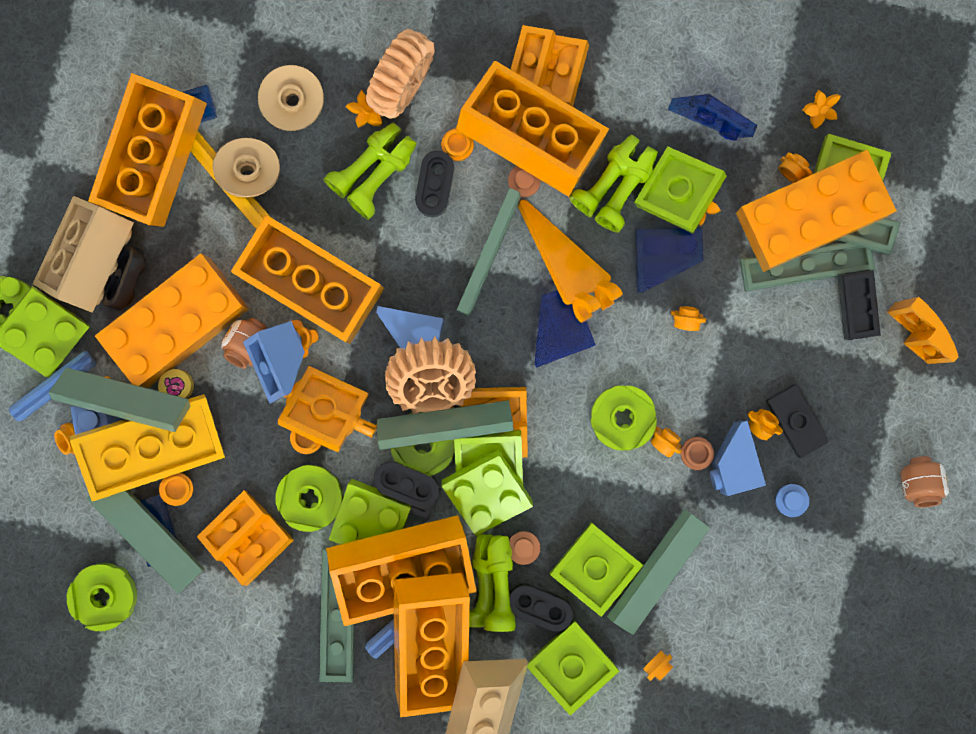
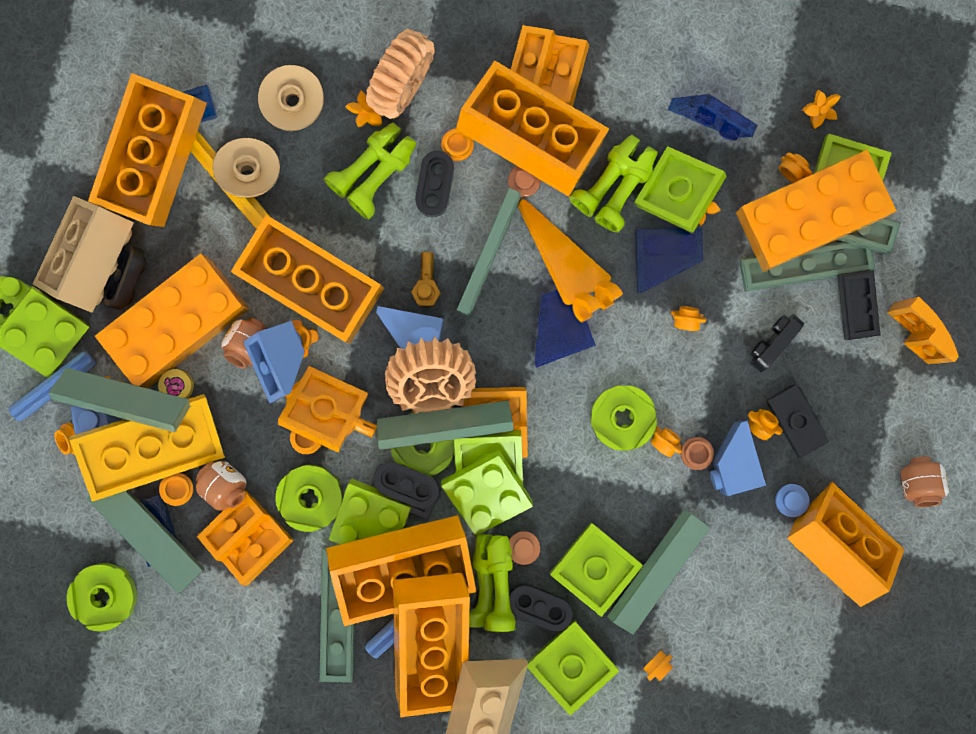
none -> nougat head [196,461,246,510]
none -> pearl gold piece [411,252,441,307]
none -> black plate [750,314,805,372]
none -> light orange slope [787,482,905,607]

